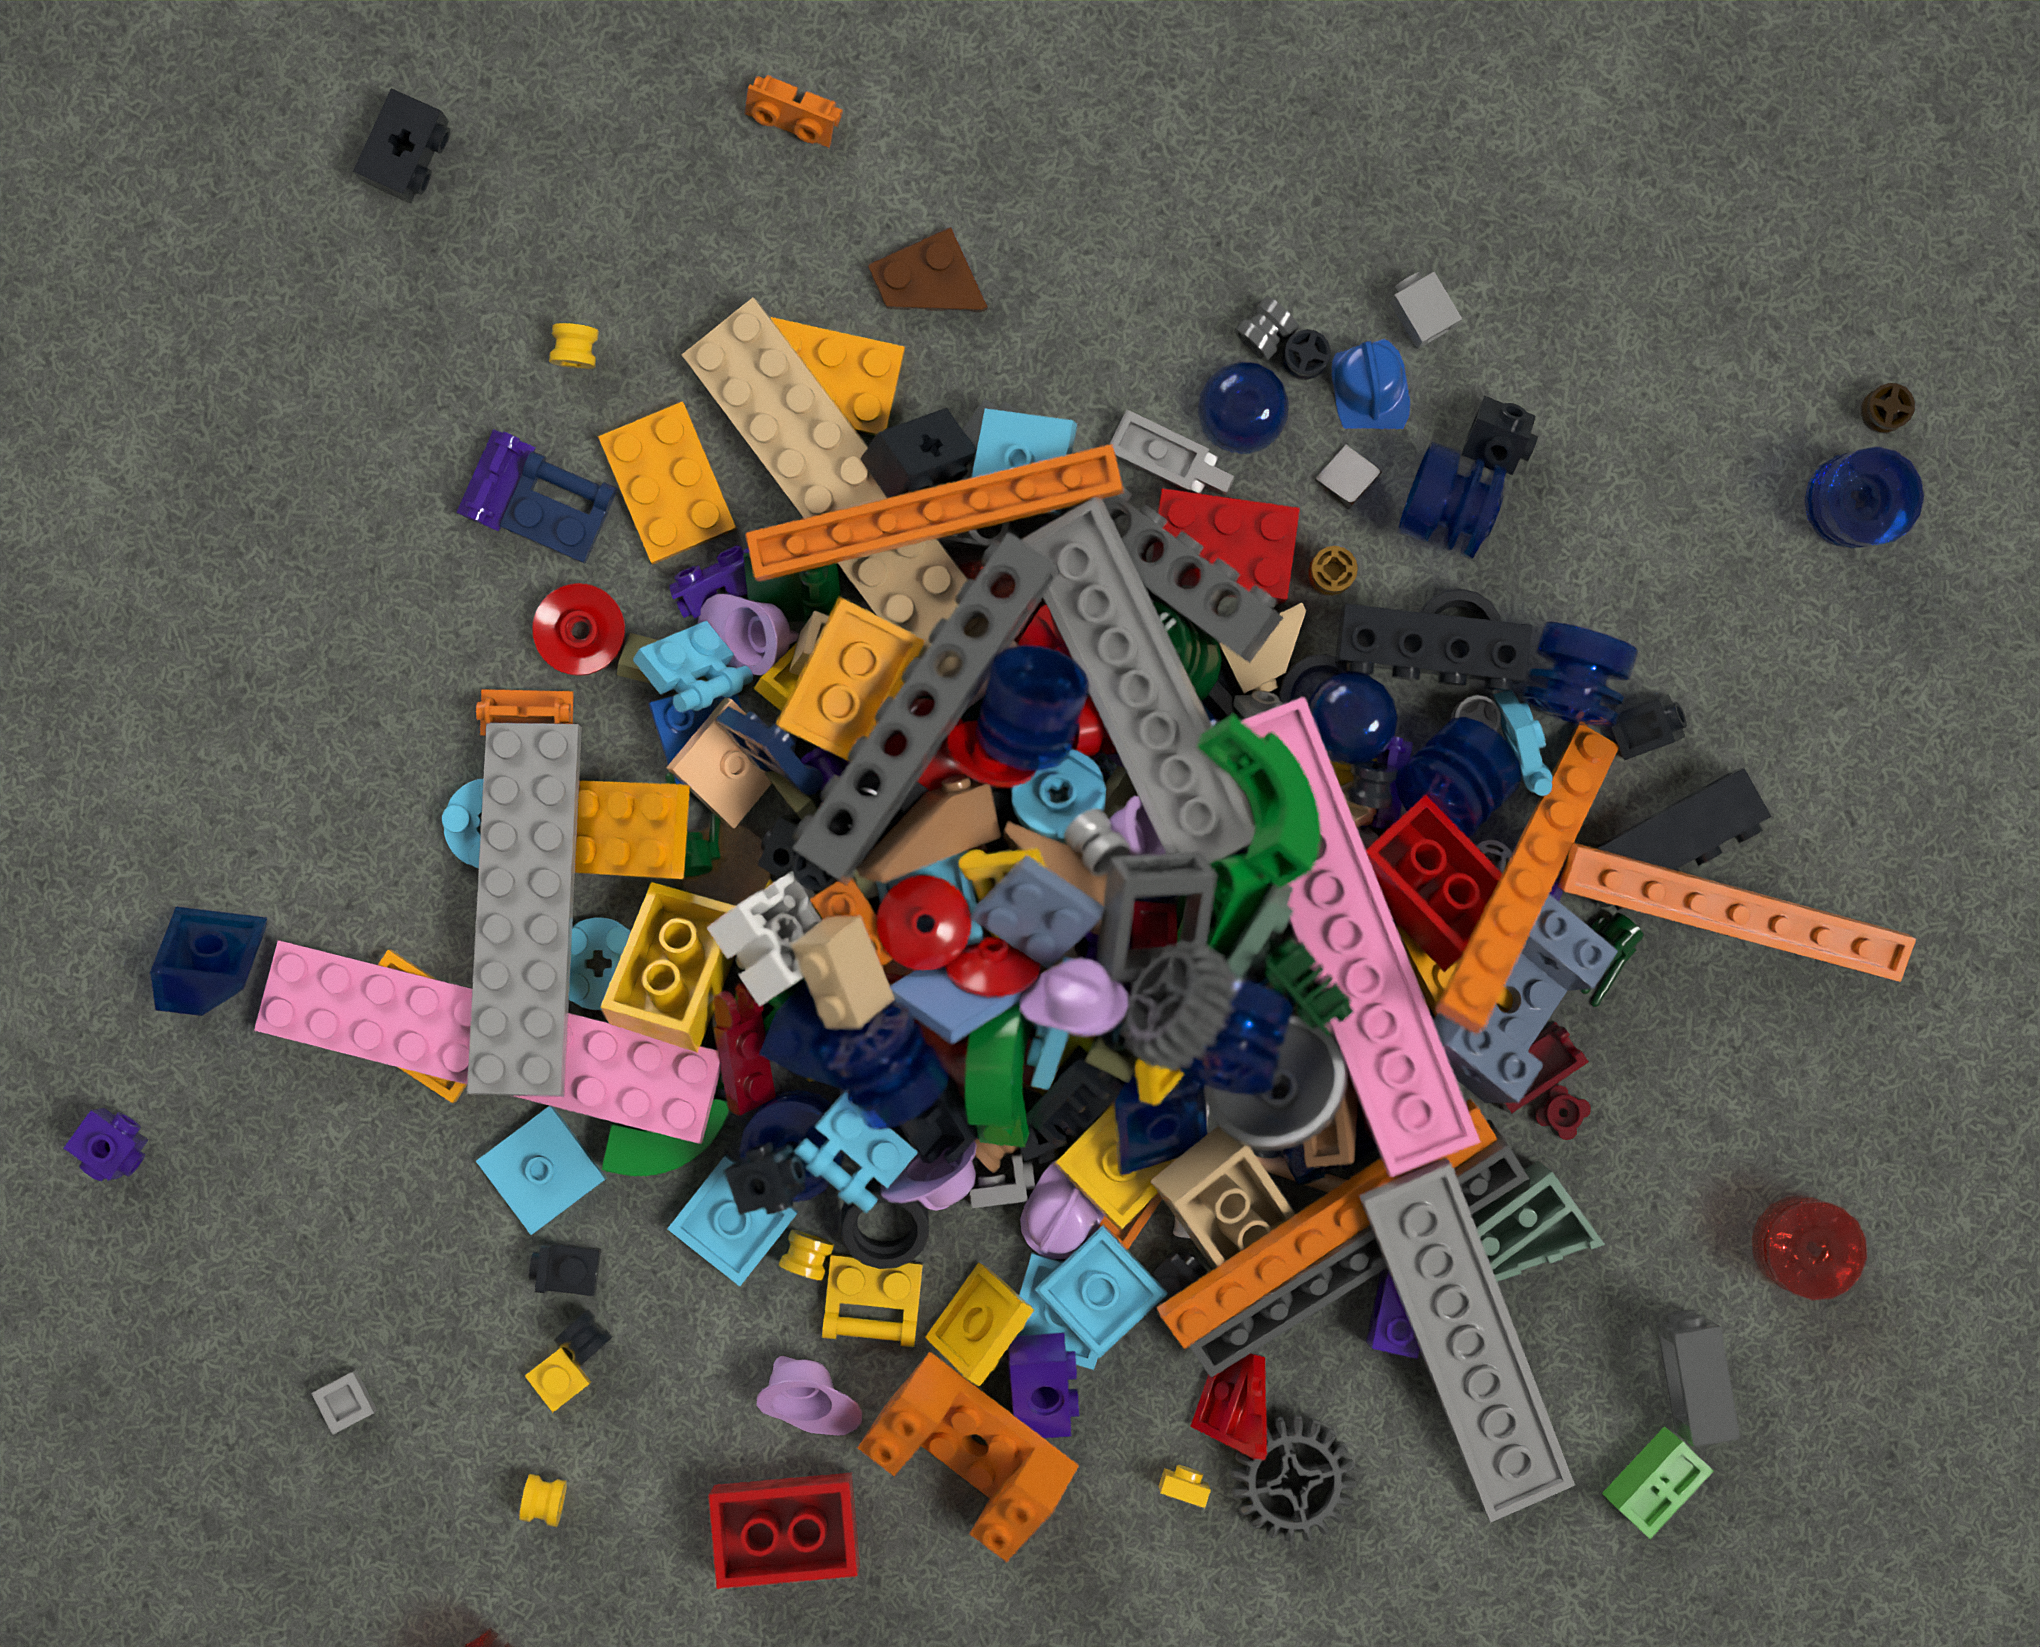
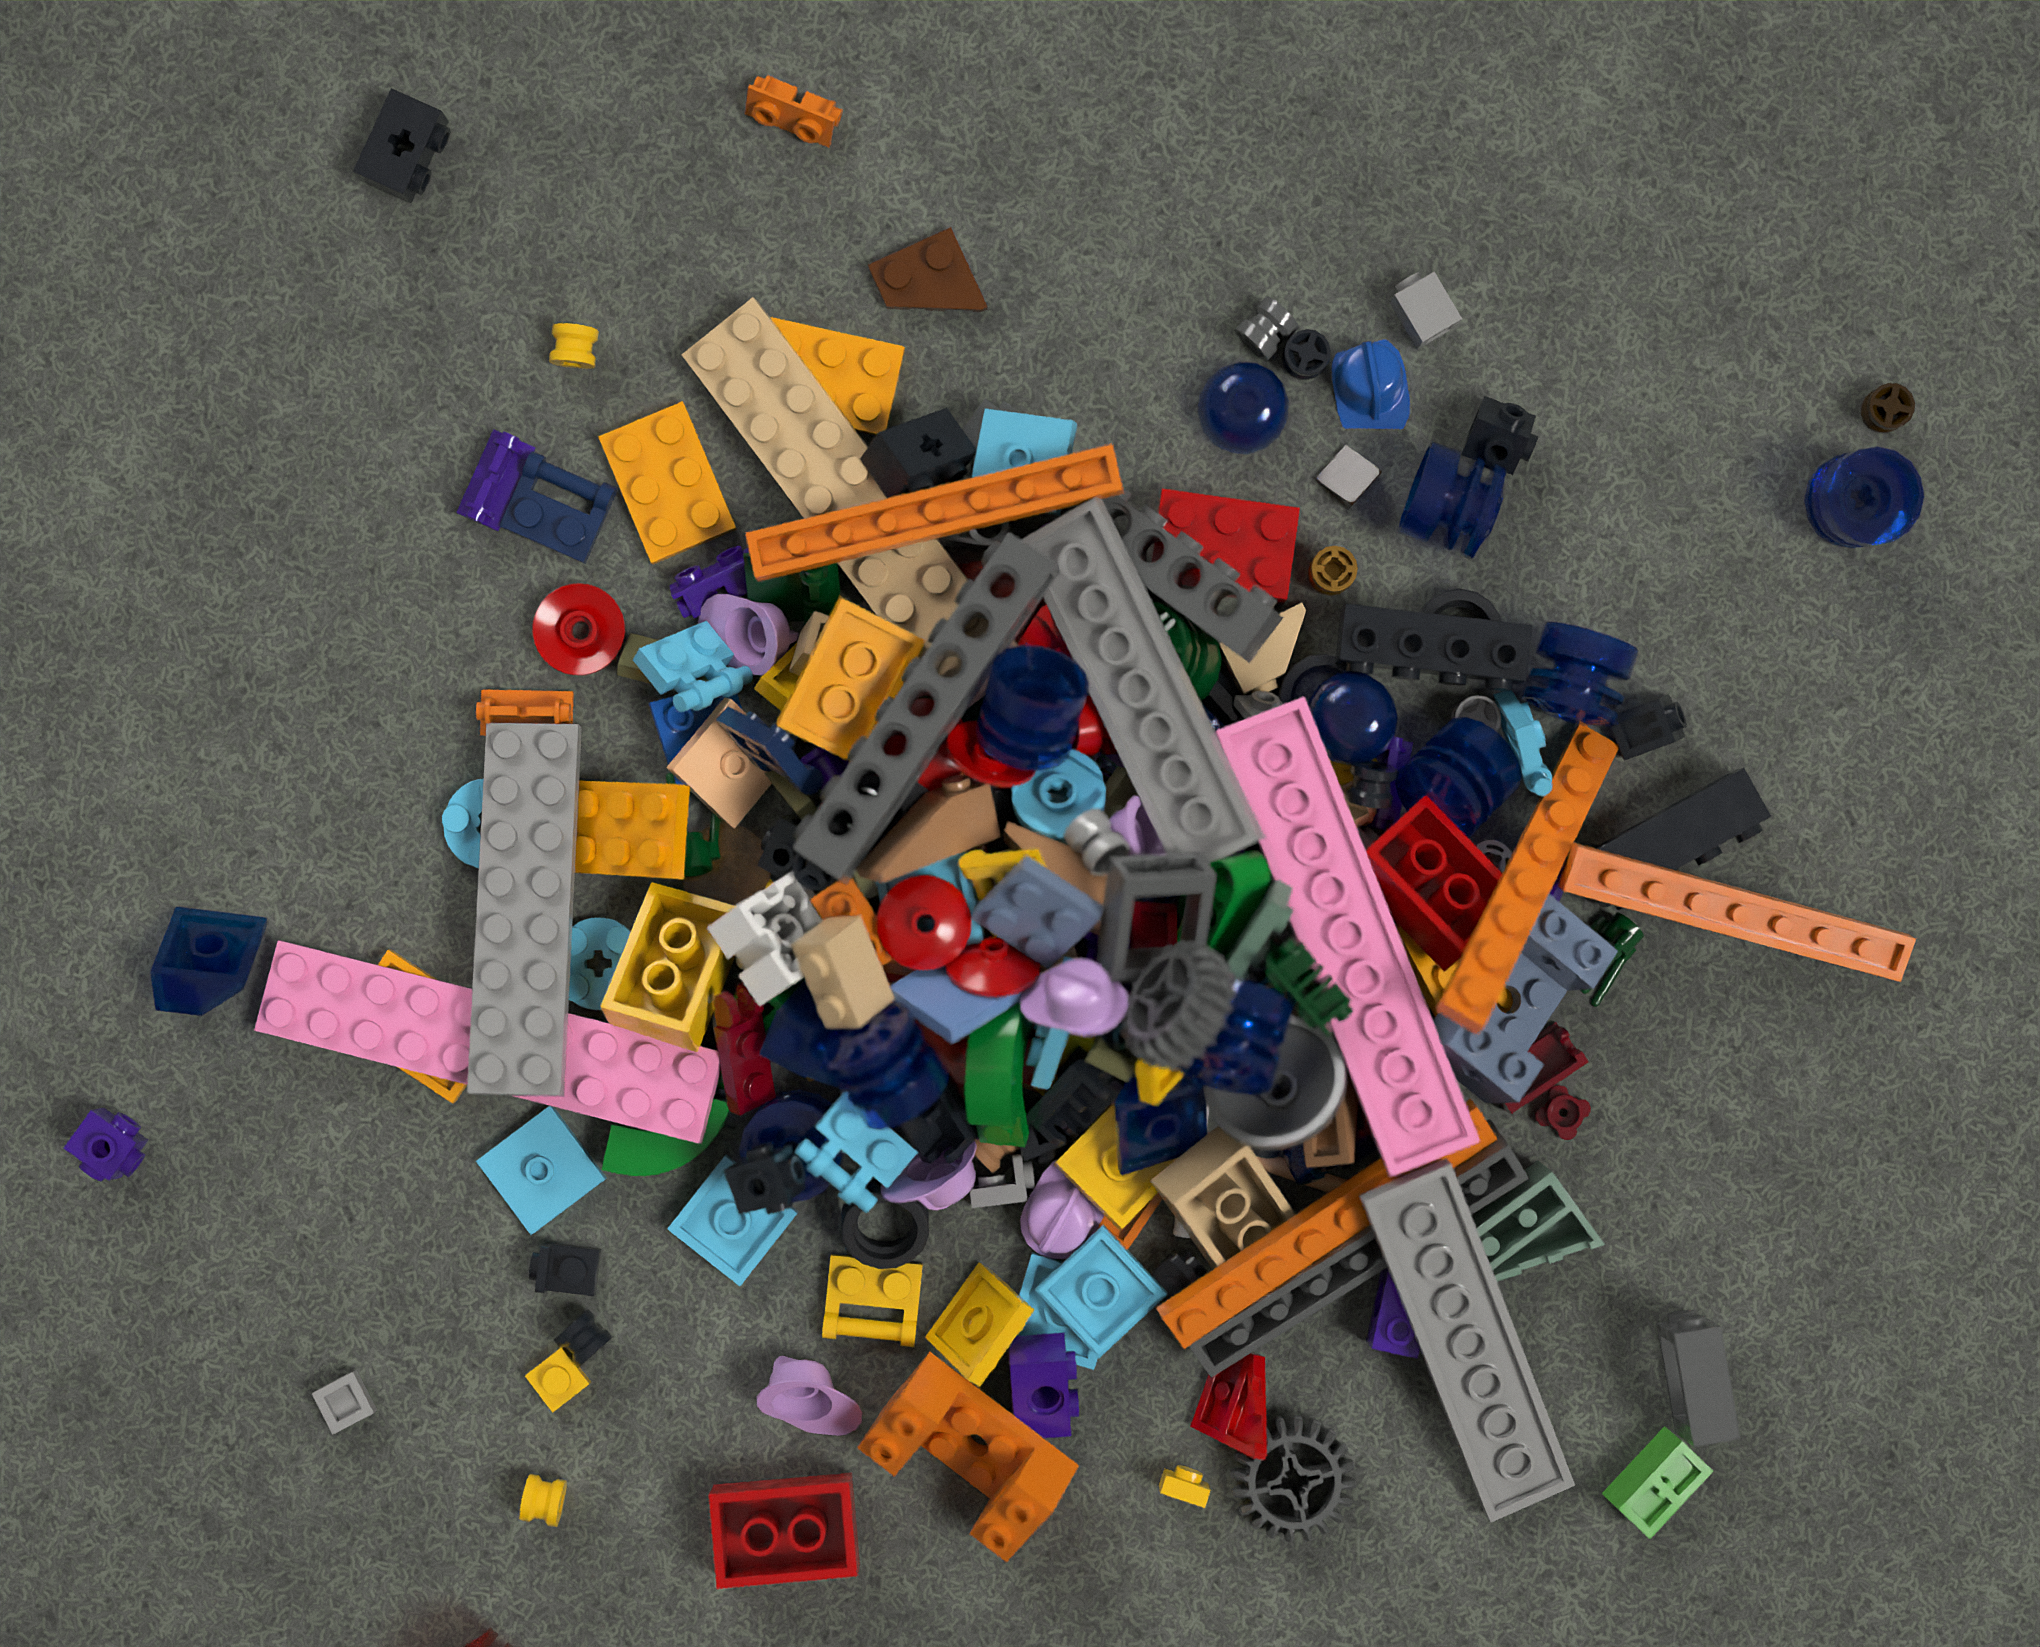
yellow wheel [779,1229,835,1280] -> none
light grey hinge [1109,410,1234,497] -> none
green arch [1197,714,1321,889] -> none
clear red wheel [1752,1195,1867,1300] -> none

